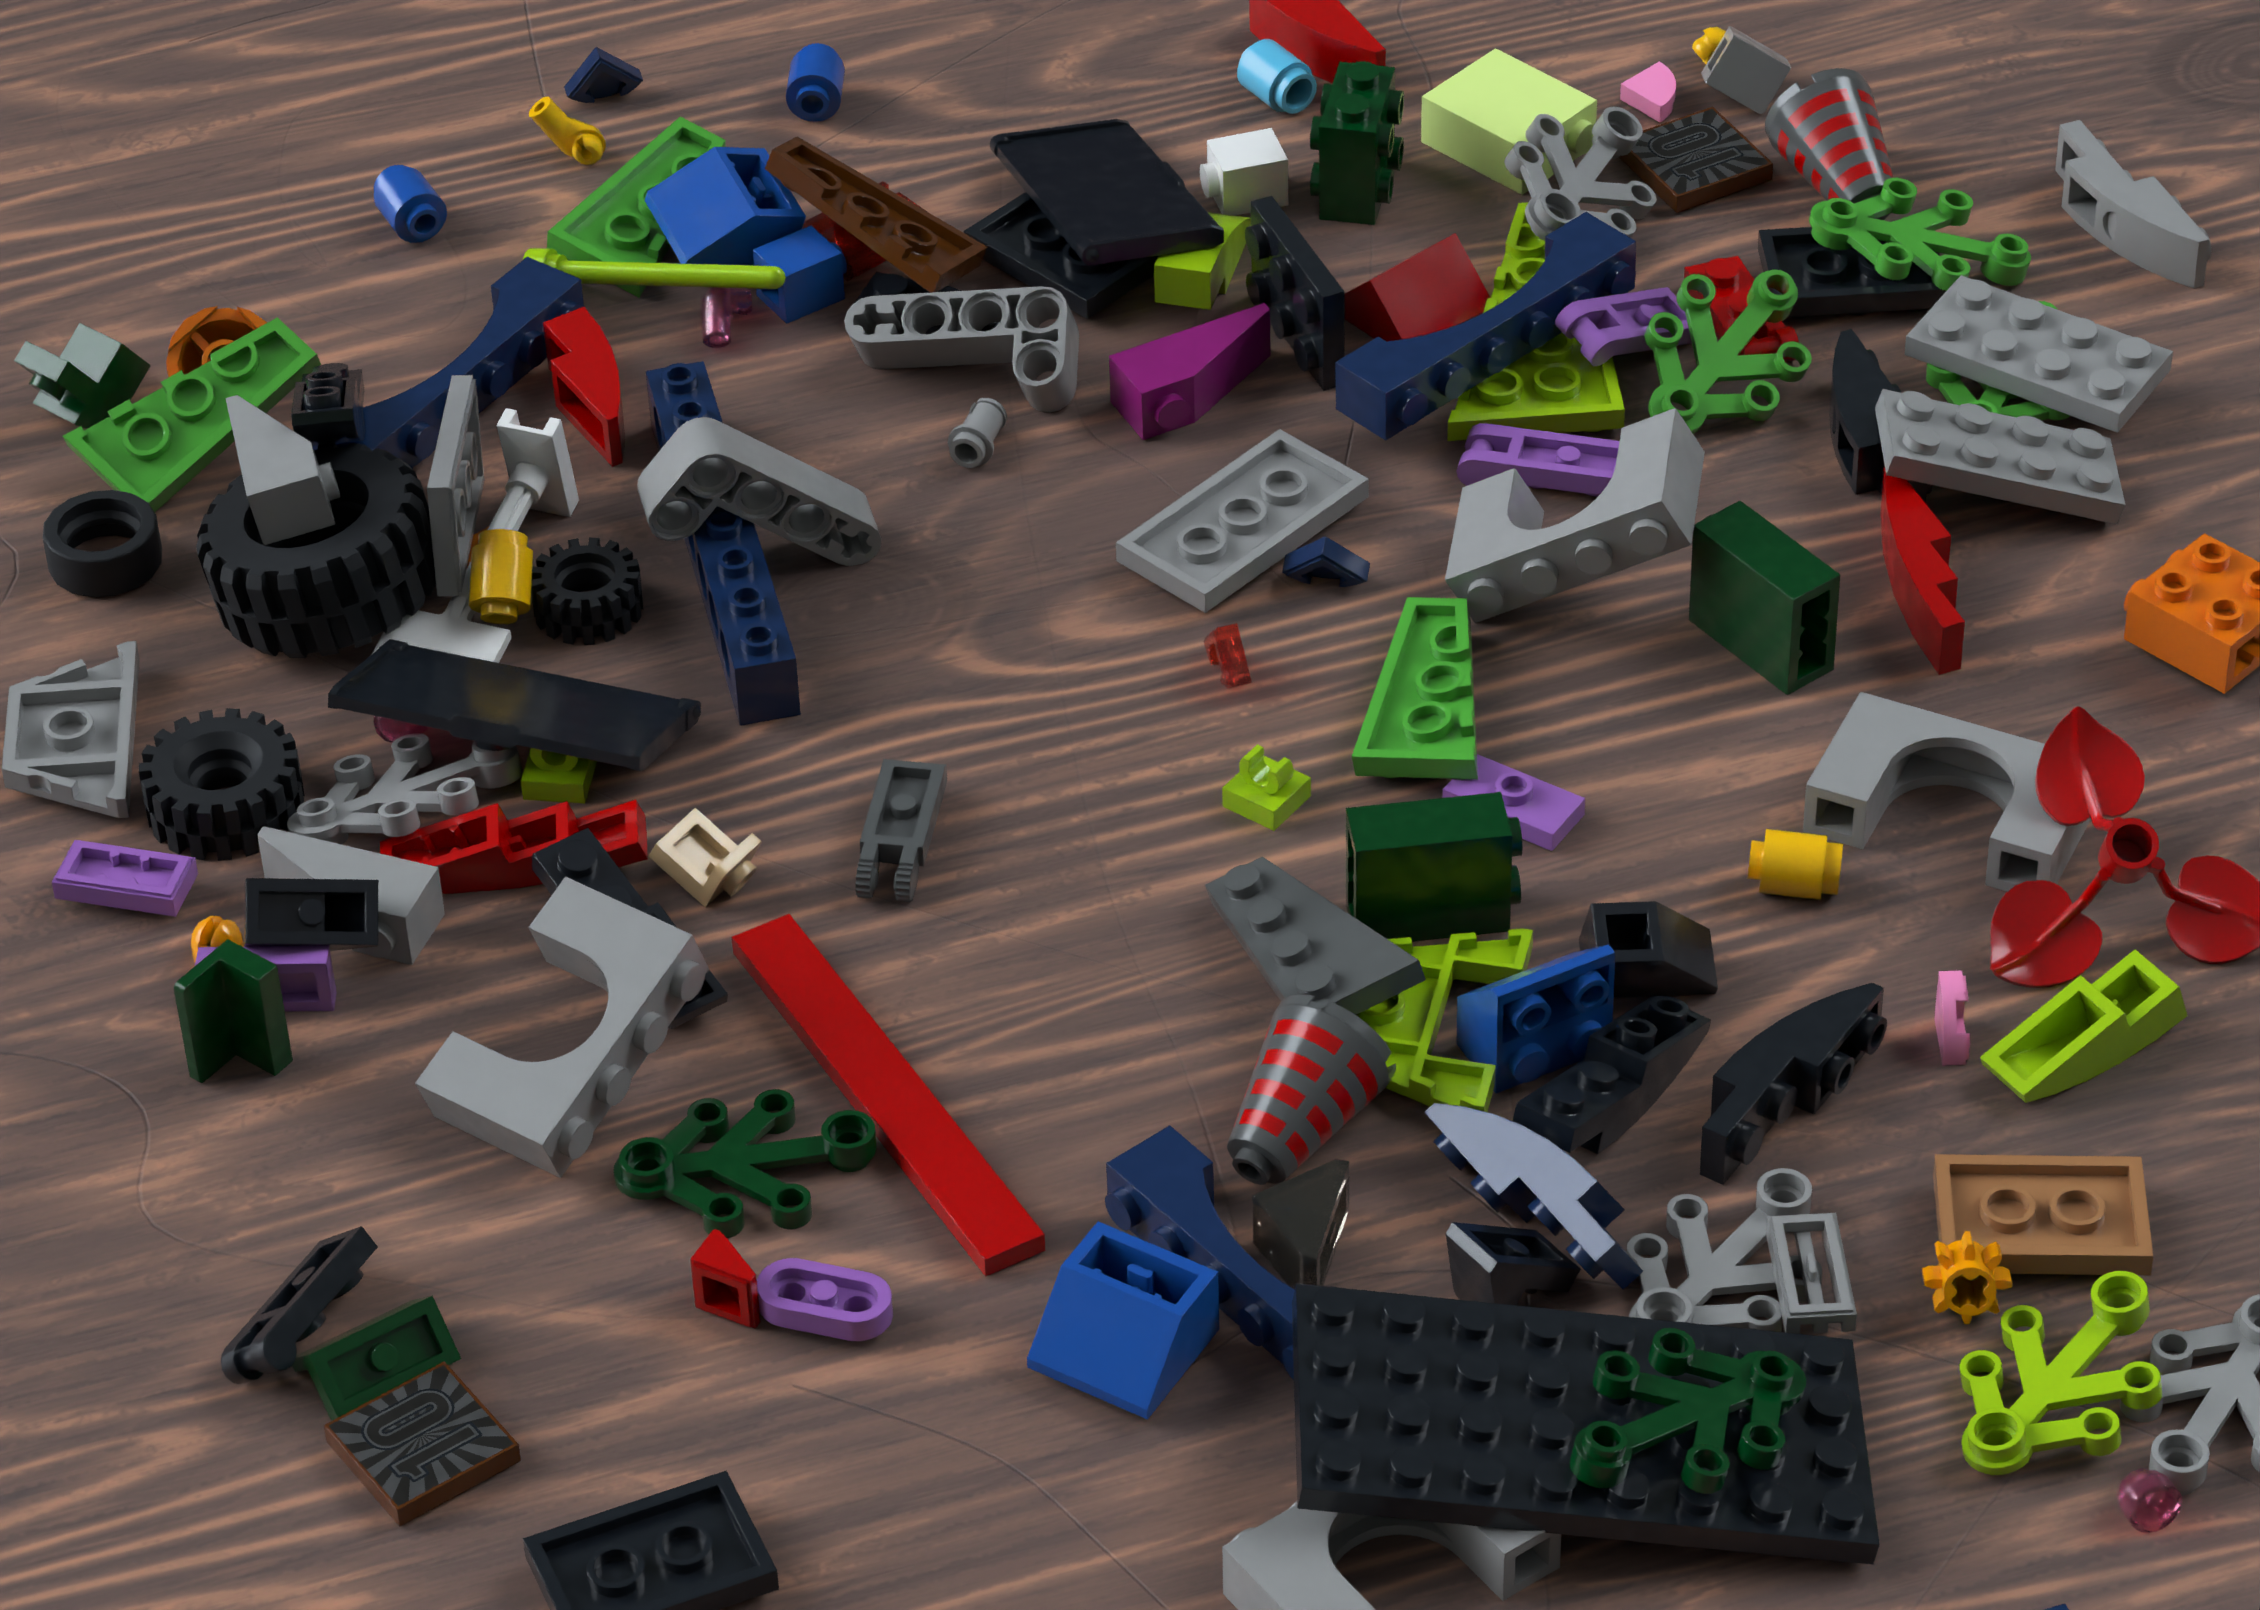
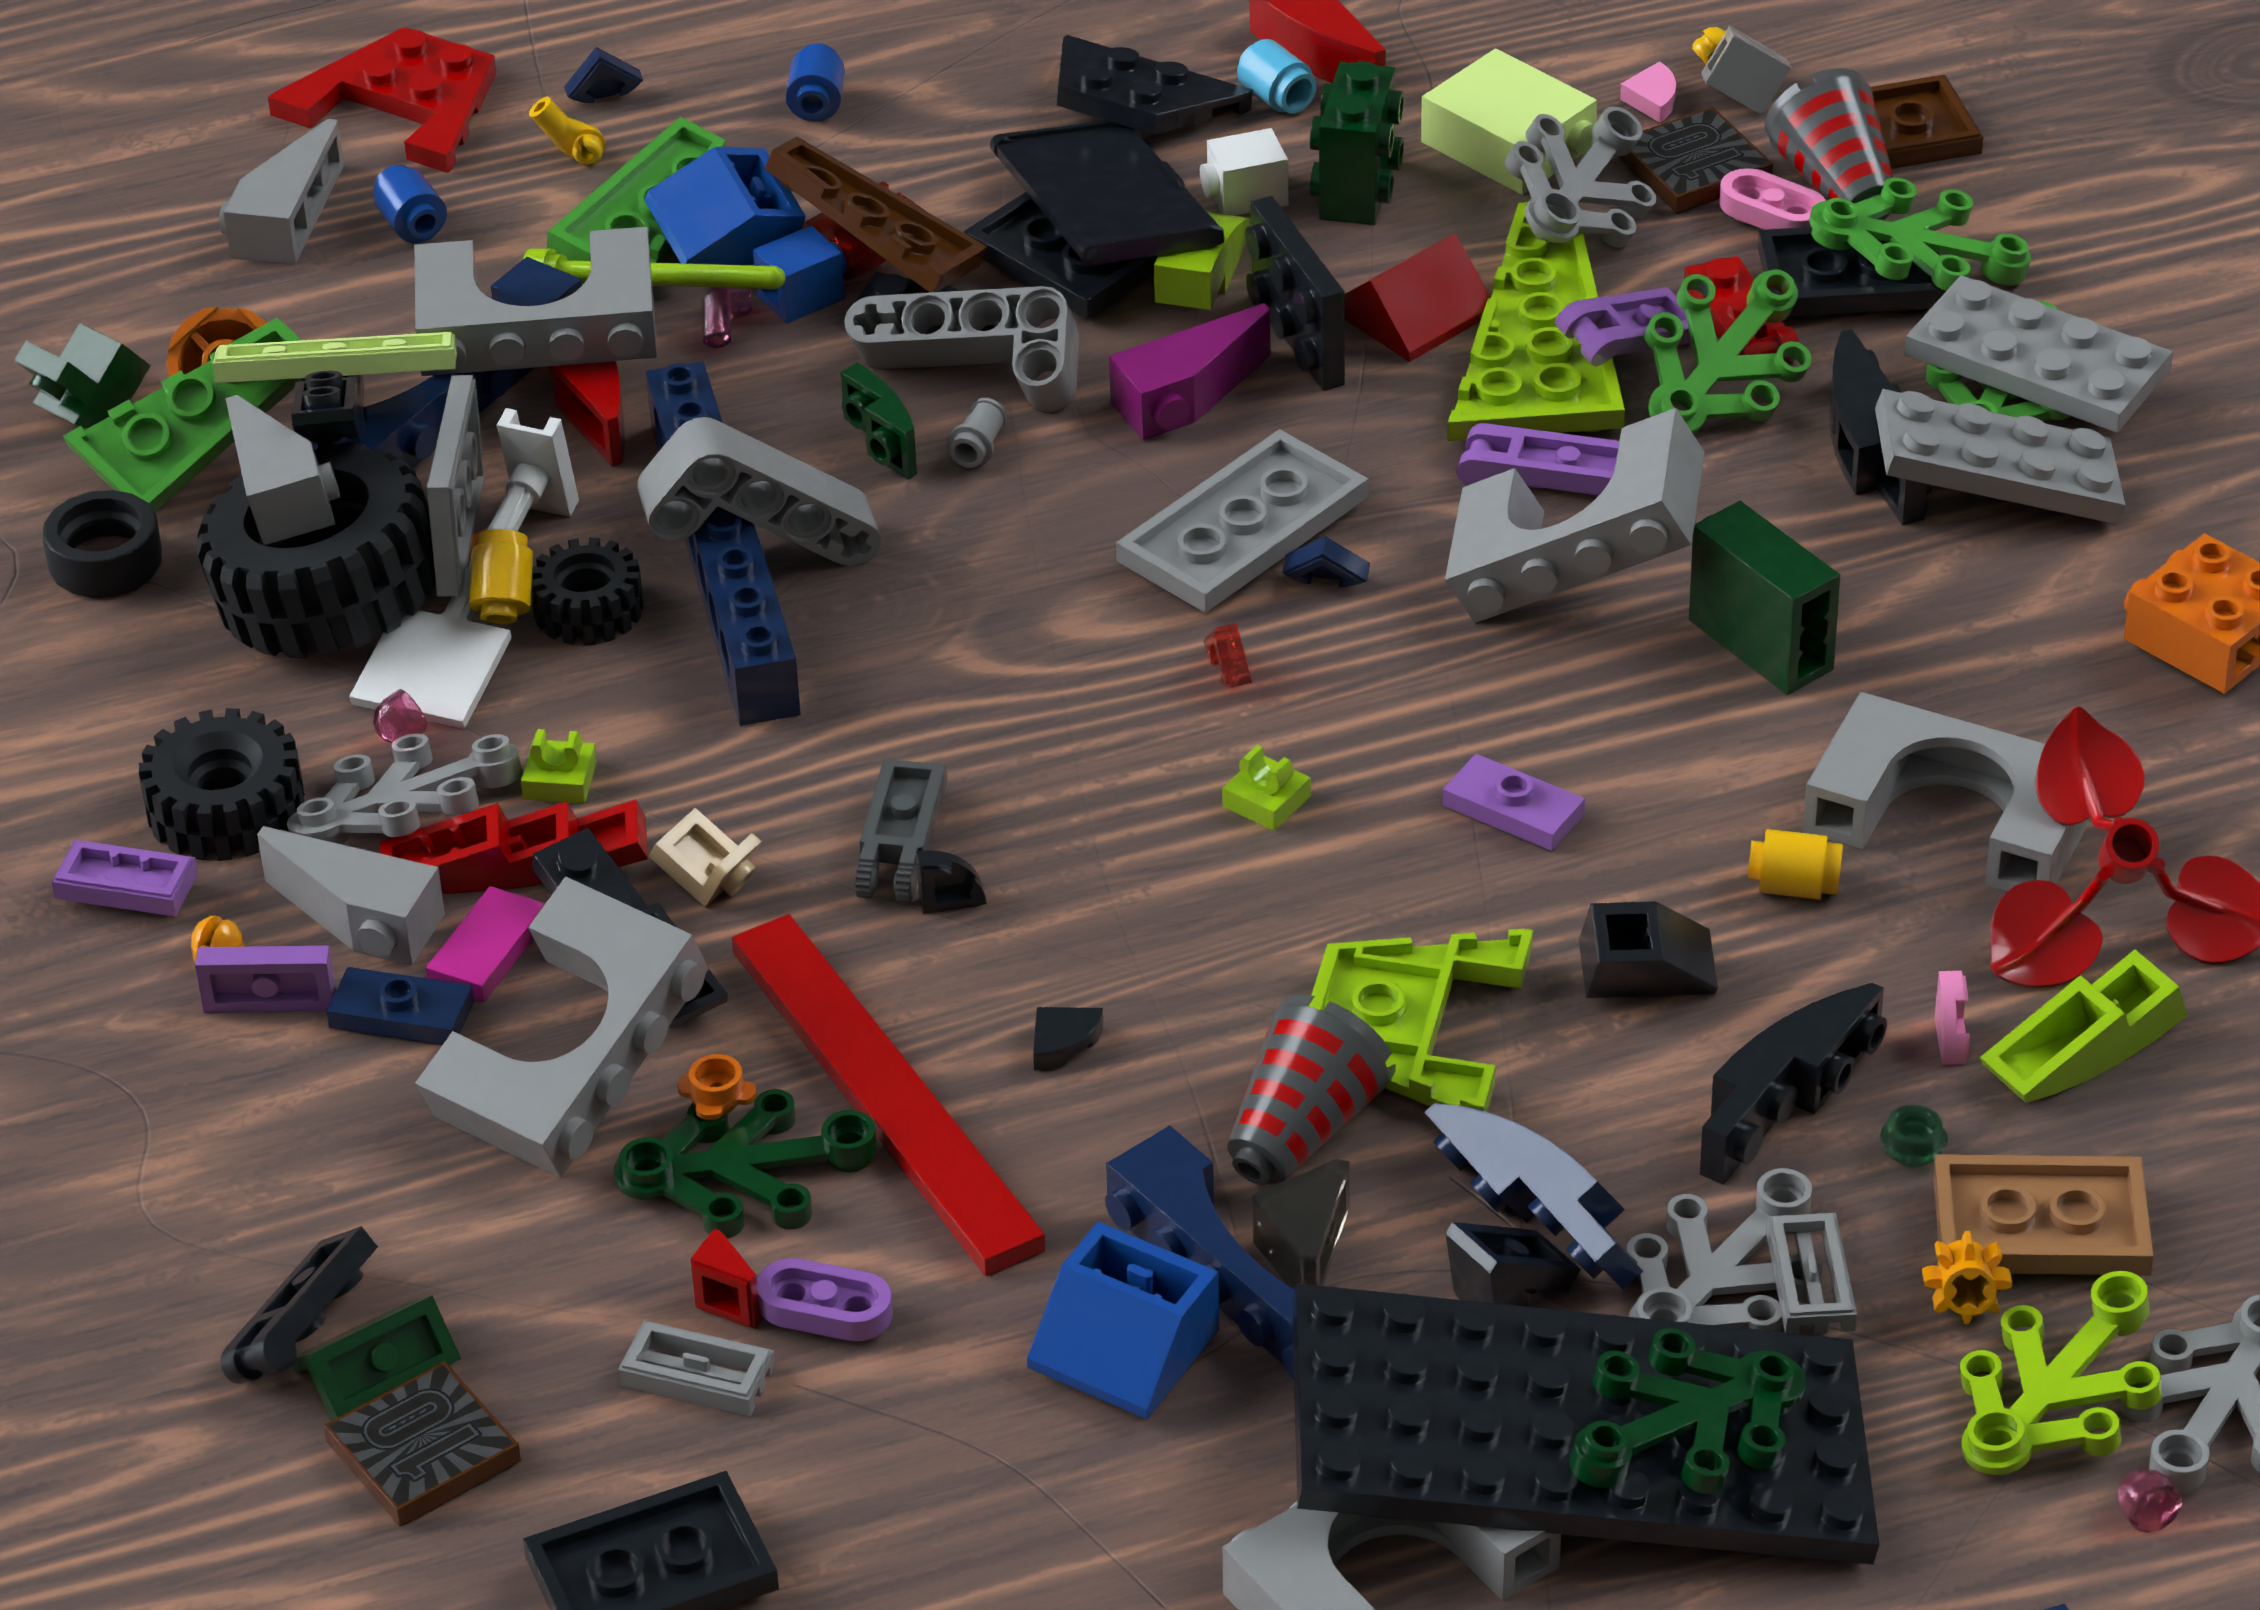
light grey wing [1,641,140,818] -> none
dark green panel [174,939,293,1083] -> none
black slope [244,878,379,951] -> none
black door [328,639,701,771] -> none
dark grey wing [1205,857,1426,1015] -> none
dark blue arch [1335,212,1636,441] -> none
dark green brick [1346,792,1523,942] -> none
bright green wing [1352,597,1478,779] -> none
blue slope [1456,944,1615,1093] -> none
black slope [1513,994,1711,1154] -> none
red slope [1880,468,1965,675] -> none
light grey slope [2055,120,2212,288] -> none
none -> yellowish green tile [213,332,457,383]
none -> light grey slope [219,119,344,264]
none -> red wing [268,27,496,173]
none -> dark blue plate [326,967,474,1045]
none -> light grey arch [414,227,657,376]
none -> dark pink tile [425,886,546,1002]
none -> light grey tile [618,1320,775,1417]
none -> orange plate [677,1054,757,1120]
none -> dark green slope [840,362,917,480]
none -> black tile [916,850,987,914]
none -> black tile [1033,1007,1103,1070]
none -> black wing [1057,35,1253,135]
none -> bright pink plate [1720,168,1826,230]
none -> reddish brown tile [1870,75,1984,169]
none -> clear green plate [1880,1105,1948,1167]

